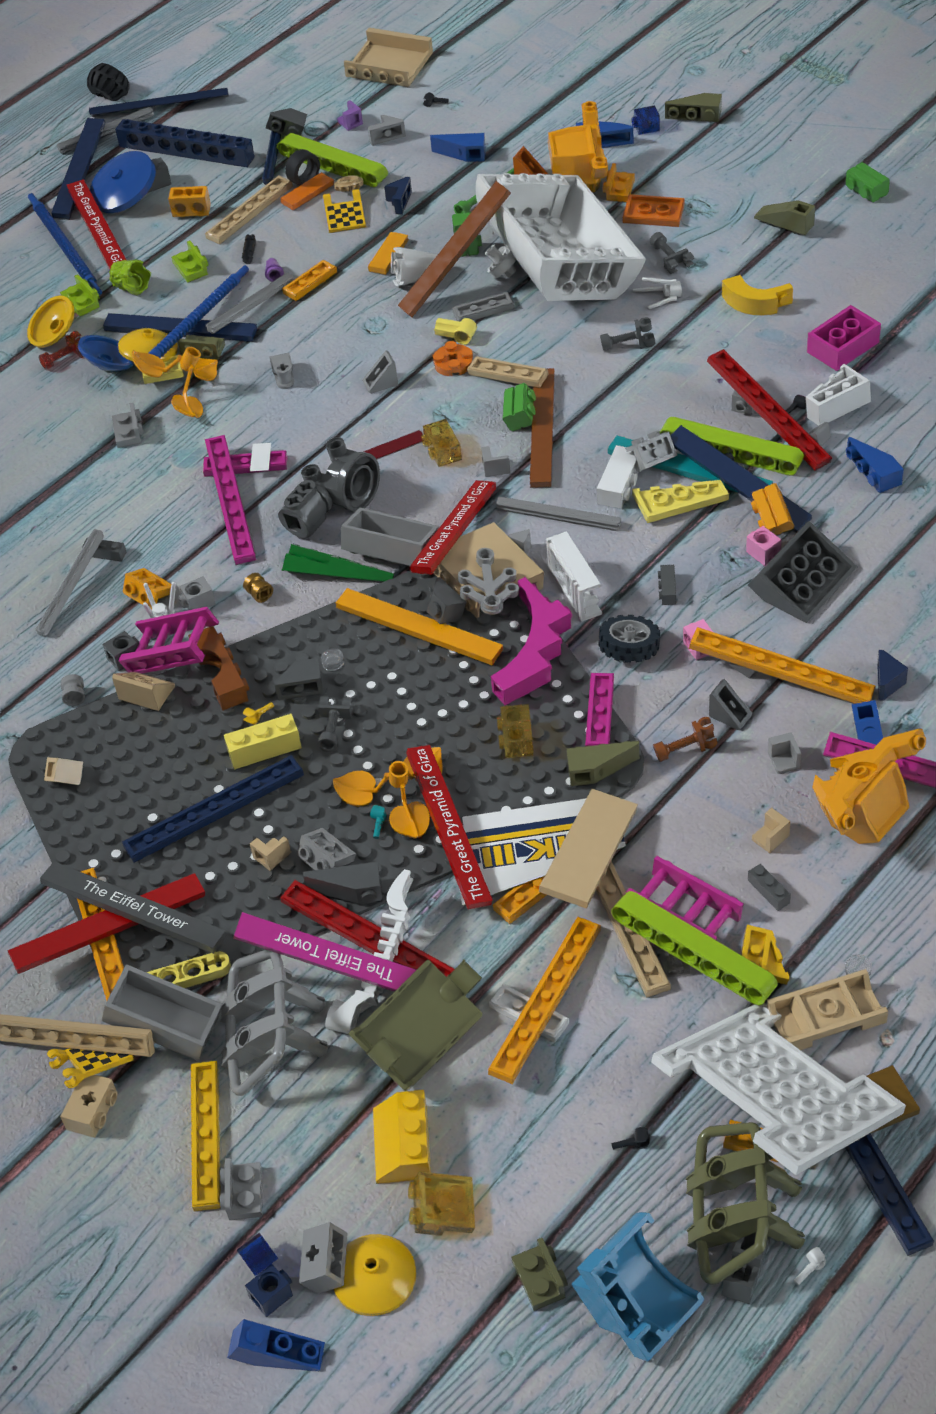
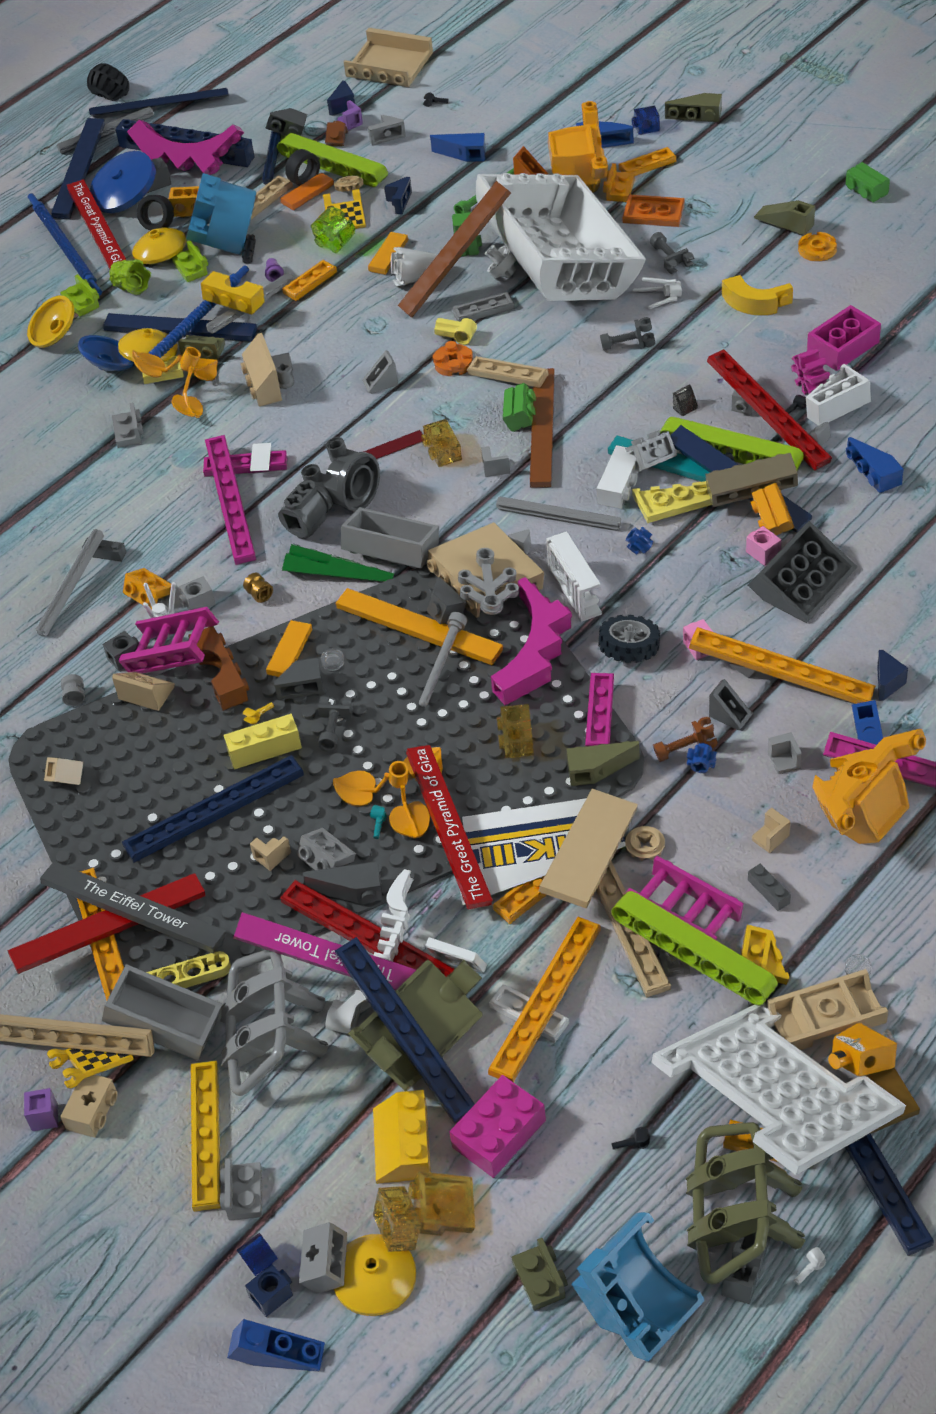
clear red bar [38,331,83,370] -> none
red tile [410,480,496,575] -> none
dark grey piece [658,564,676,605] -> none
none -> medium lavender panel [24,1088,58,1131]
none -> dark pink arch [127,119,244,175]
none -> yellow dish [132,228,187,264]
none -> black tyre [137,195,174,231]
none -> dark azure piece [186,173,257,255]
none -> yellow arch [201,271,265,315]
none -> tan slope [240,333,282,407]
none -> light orange tile [266,620,312,677]
none -> clear neon green brick [310,207,355,253]
none -> dark orange bracket [325,121,348,146]
none -> dark blue slope [327,80,355,116]
none -> dark blue tile [335,937,475,1125]
none -> clear yellow brick [373,1186,421,1252]
none -> light grey piece [419,612,467,707]
none -> white tile [425,937,487,973]
none -> dark pink brick [449,1075,546,1178]
none -> light orange tile [619,147,676,176]
none -> tan gear [625,826,665,861]
none -> blue gear [626,527,653,555]
none -> clear smoke slope [673,384,698,416]
none -> blue gear [687,743,717,773]
none -> dark tan brick [705,453,798,507]
none -> dark pink gear [791,349,830,394]
none -> light orange tile [798,232,837,261]
none -> light orange torso [828,1022,897,1076]

